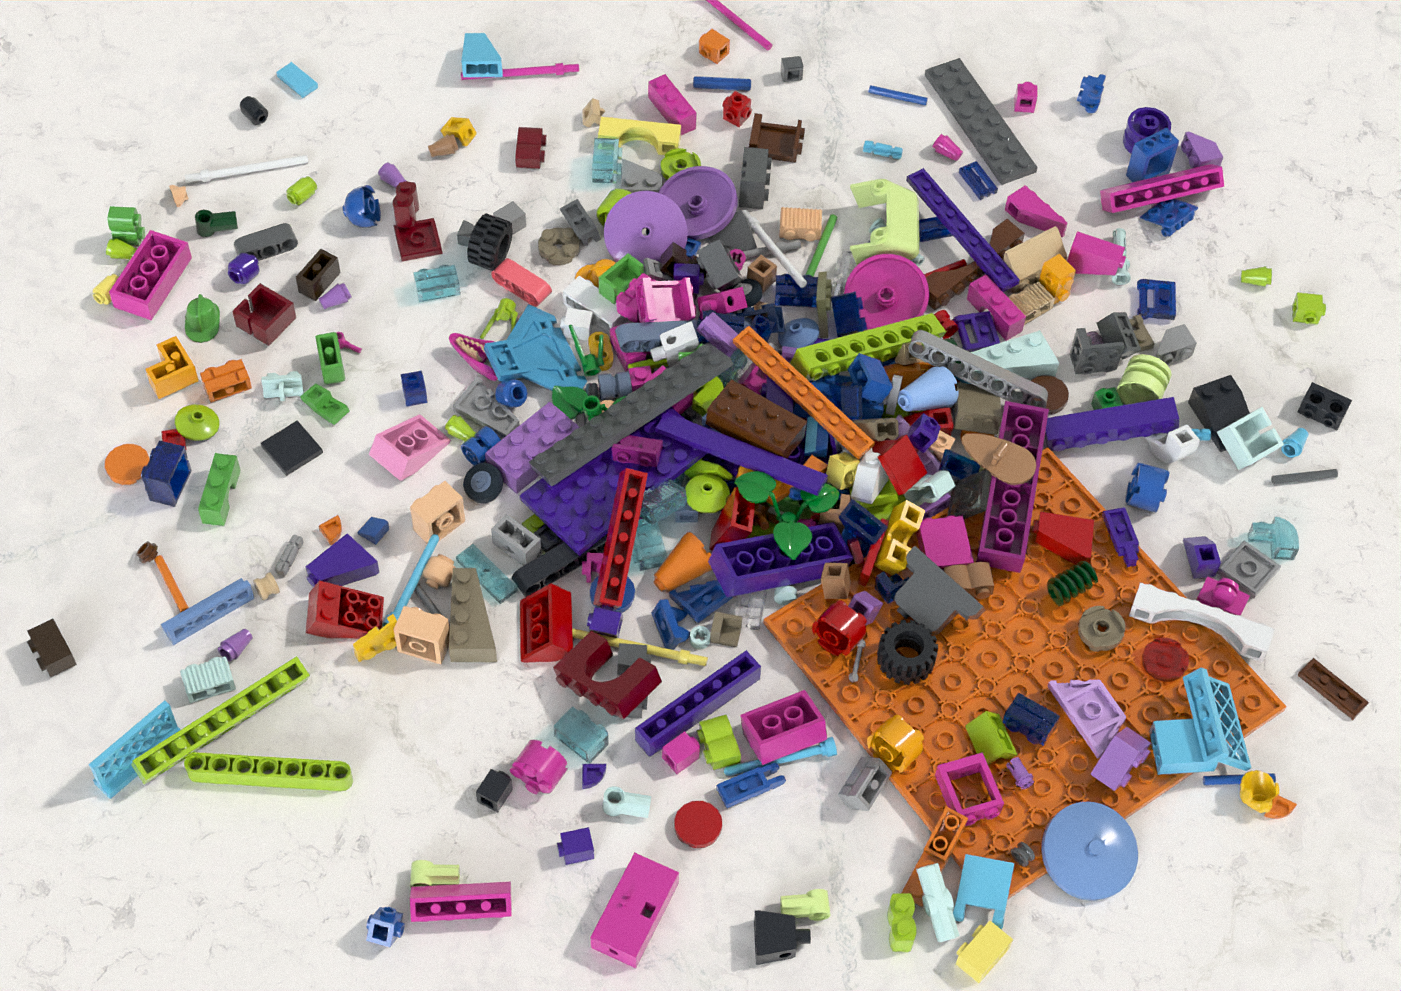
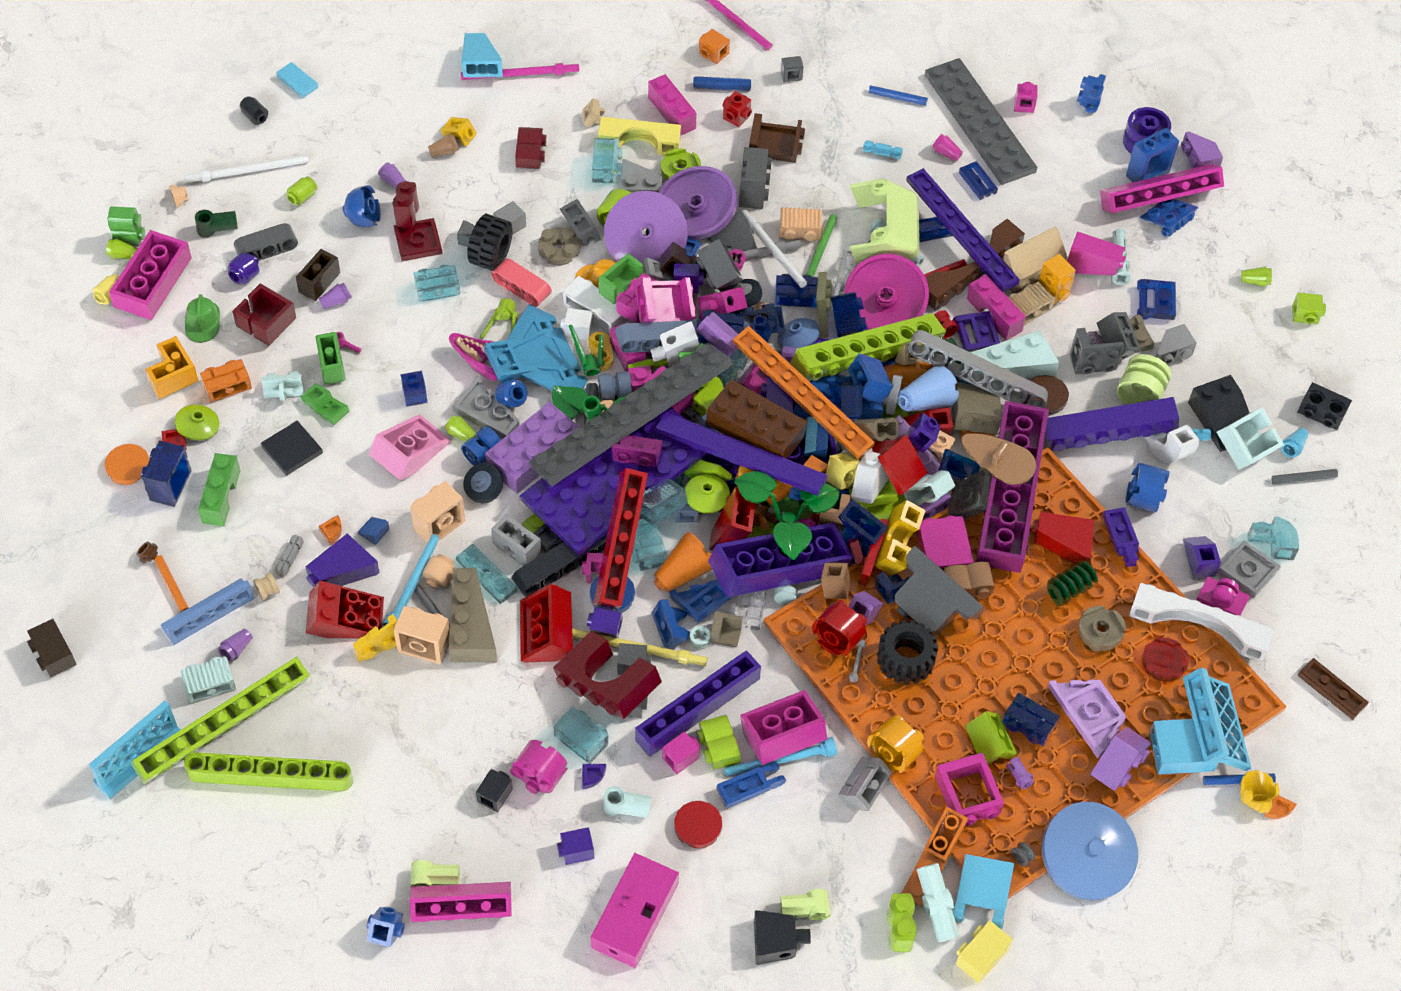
medium nougat brick [747,255,777,293] -> none
dark pink slope [1005,185,1068,237] -> none
green brick [1091,387,1123,410] -> none

